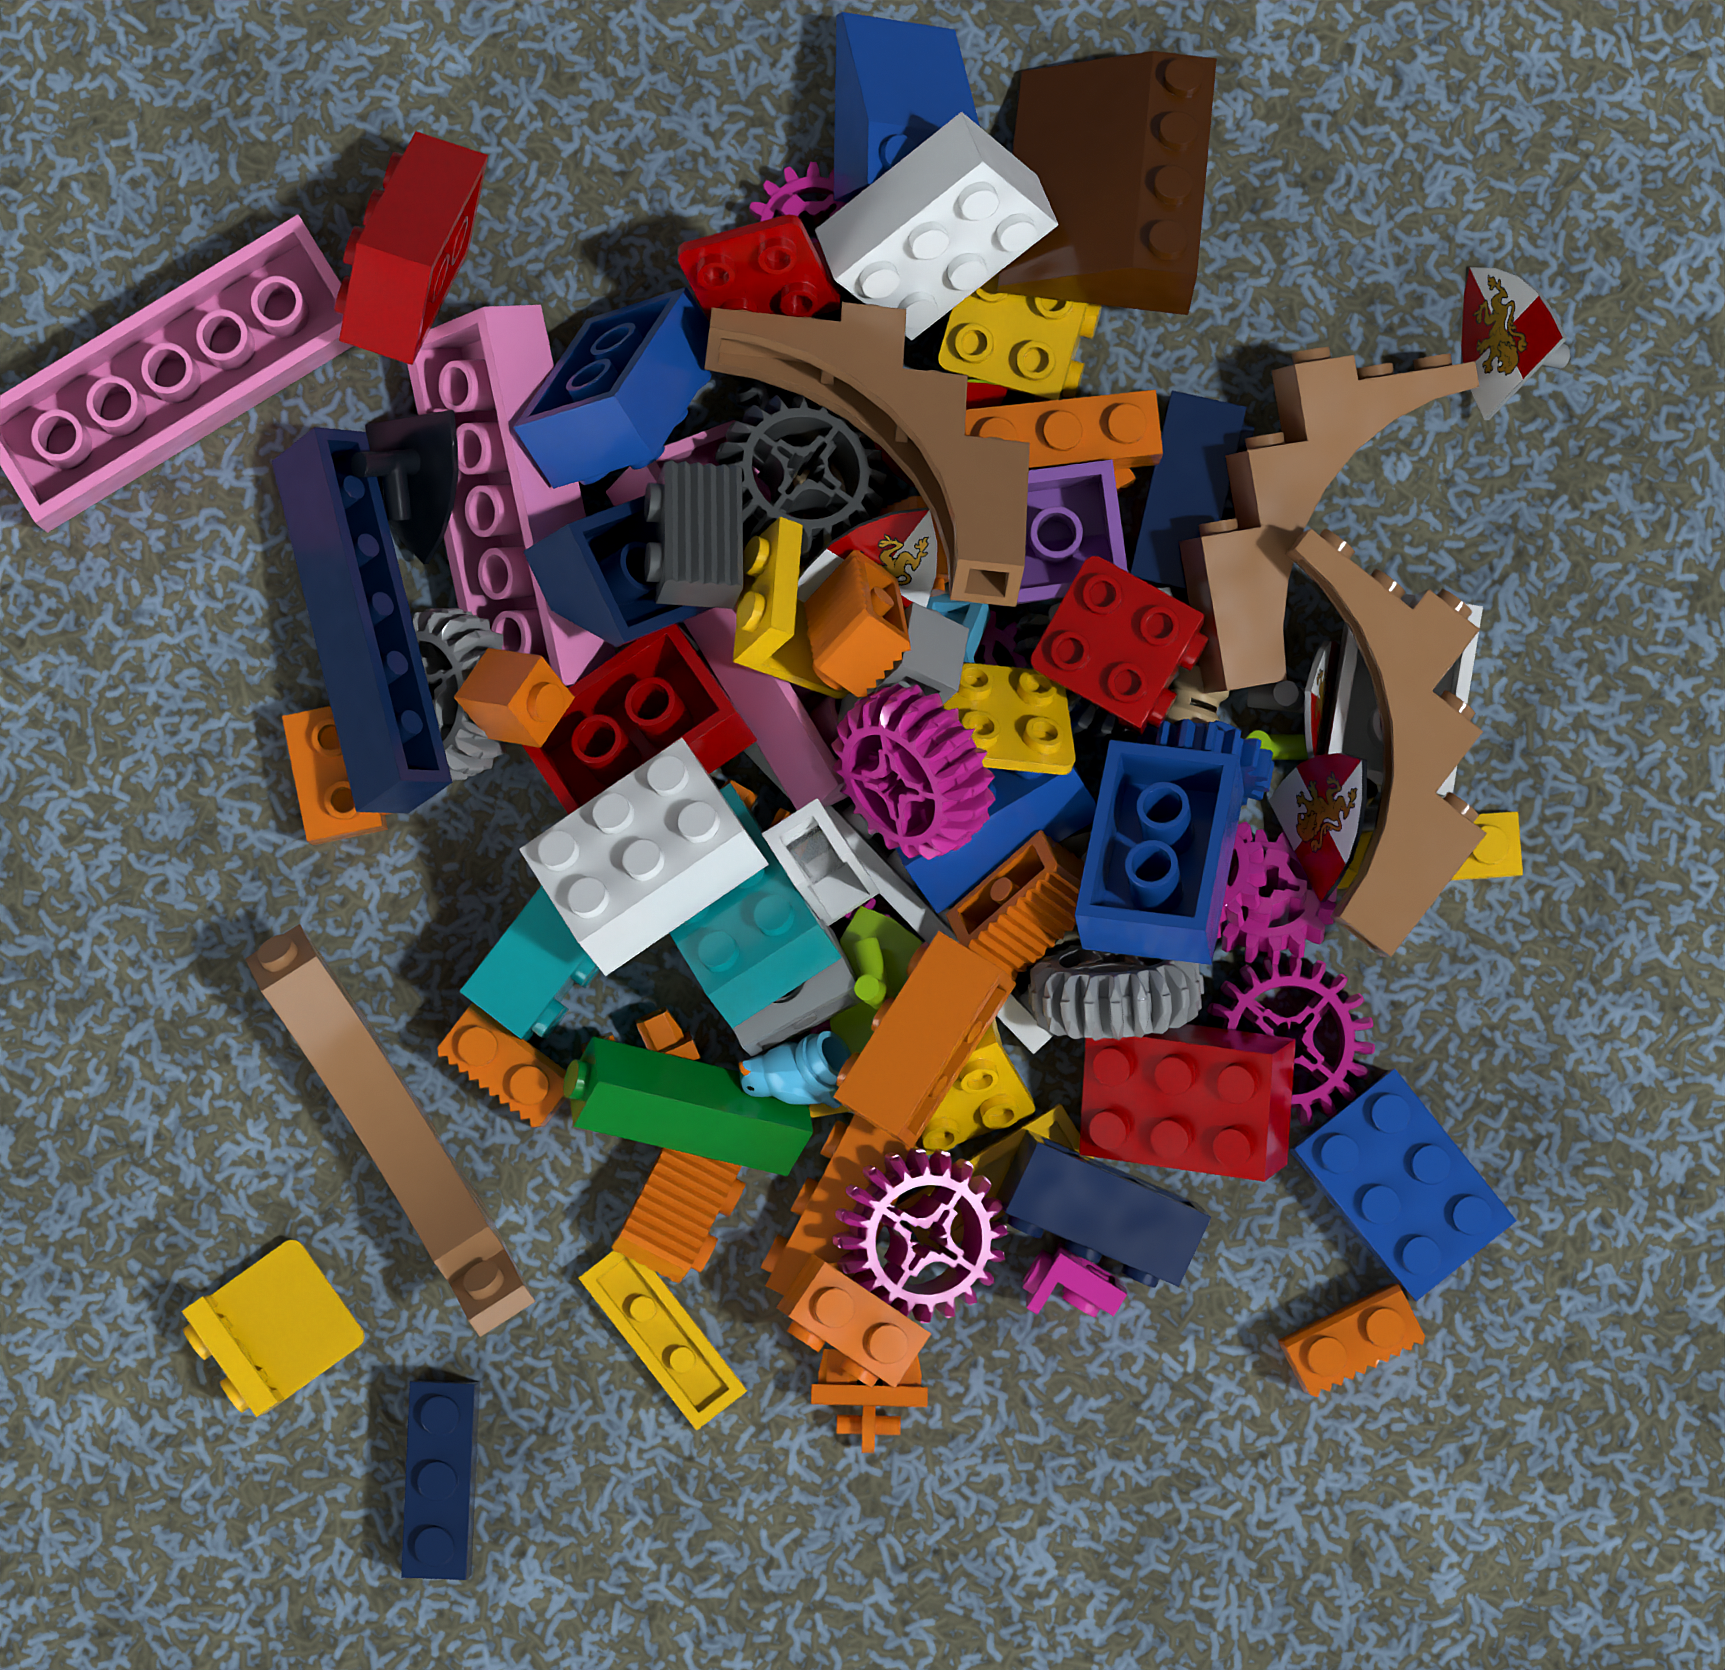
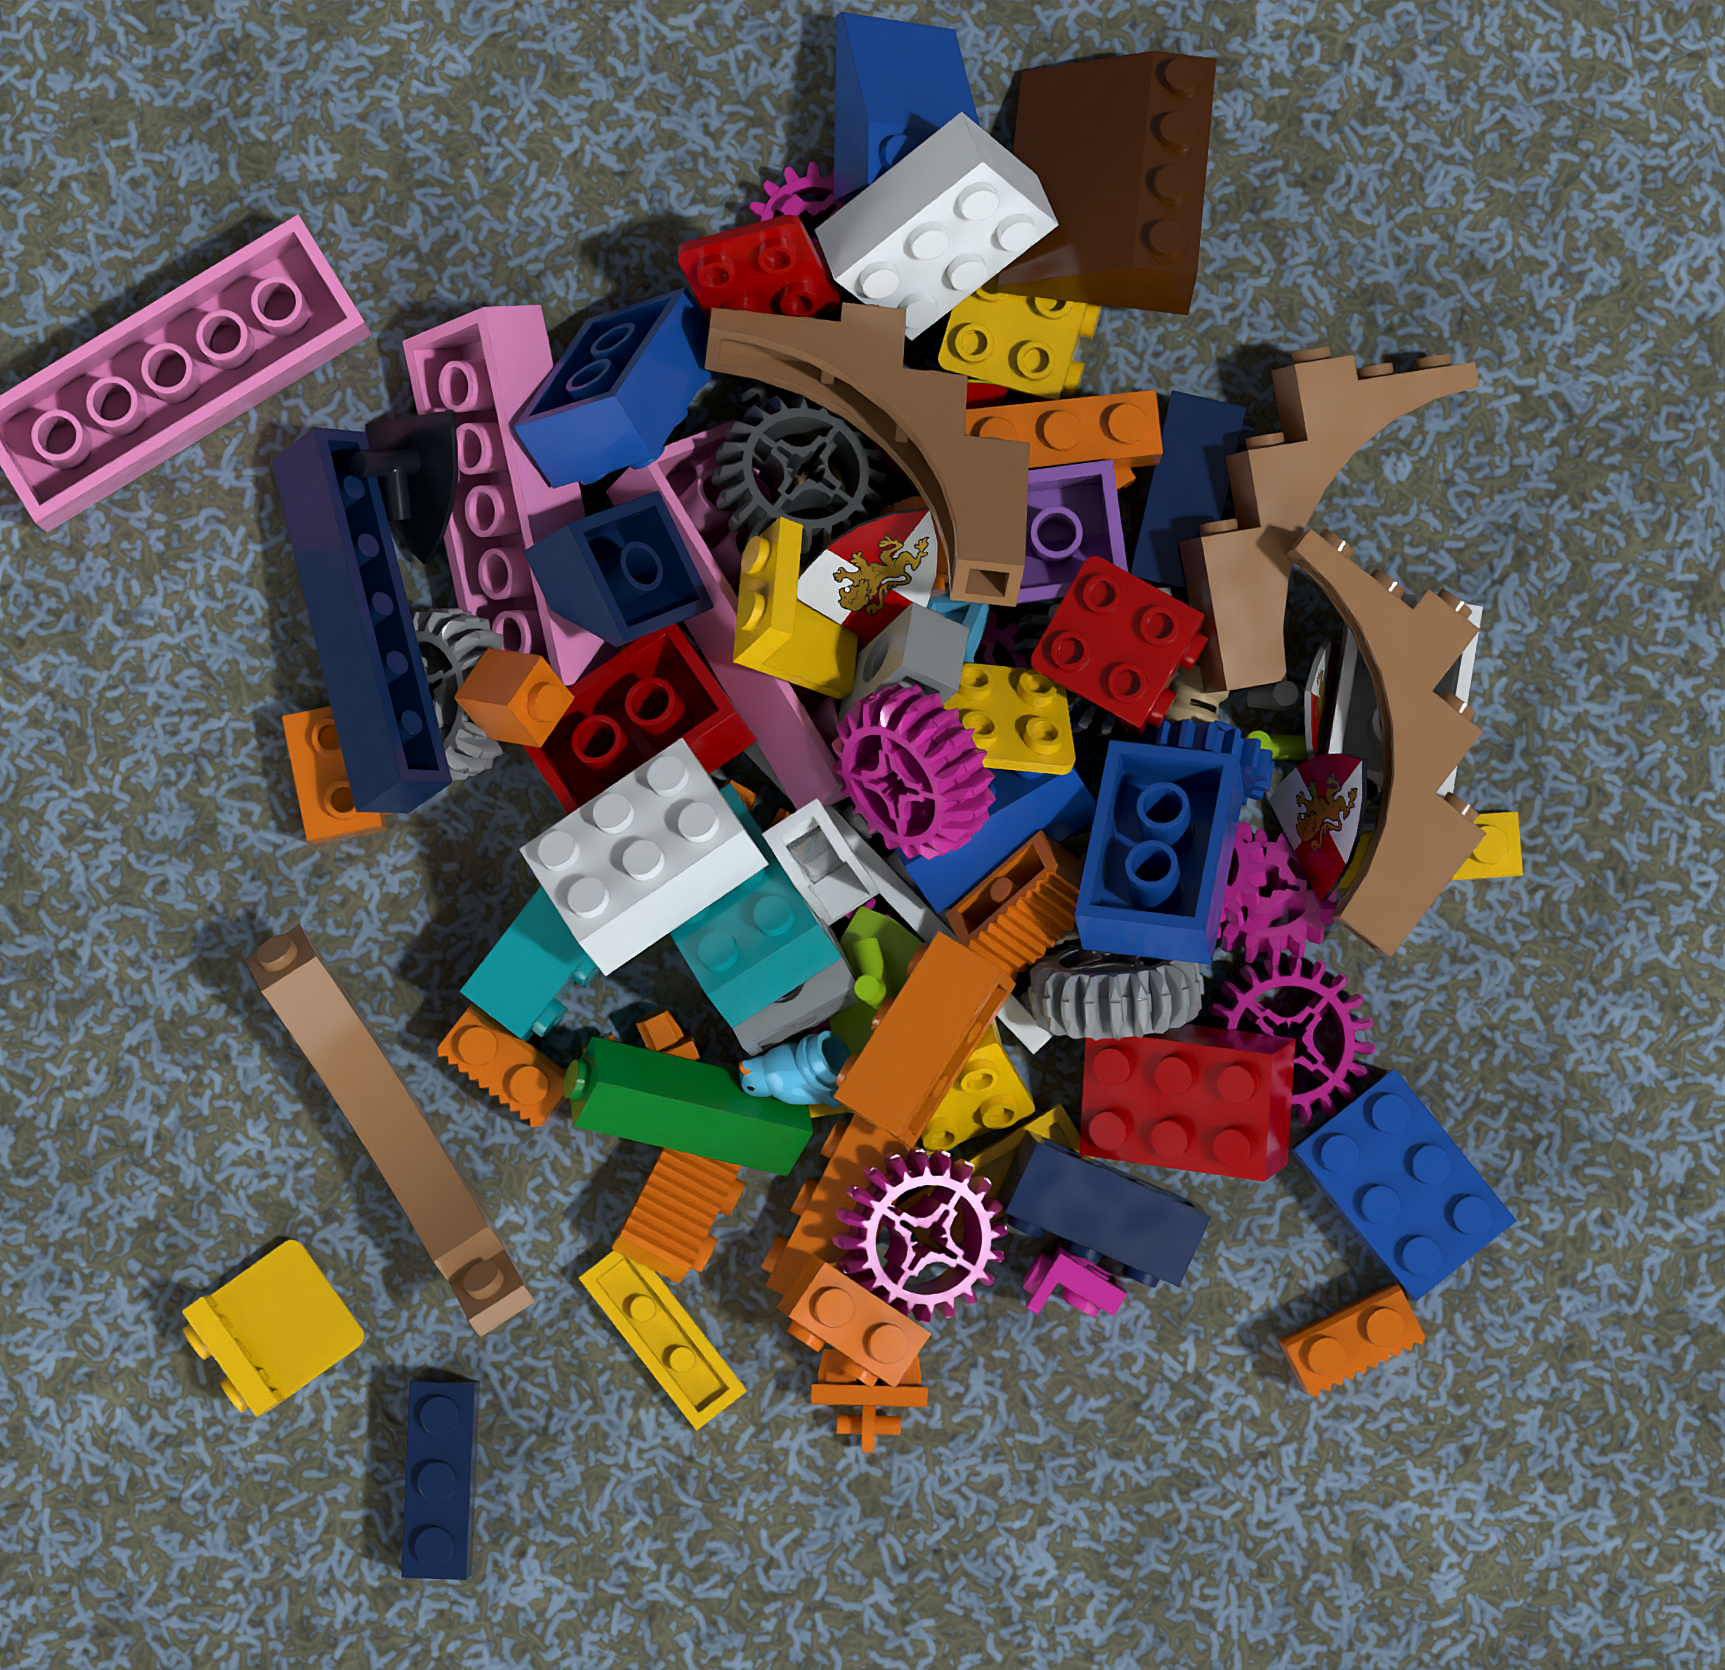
red brick [334,131,488,365] -> none
dark grey brick [644,460,743,609] -> none
orange brick [803,550,911,698] -> none
shield [1461,267,1570,420] -> none

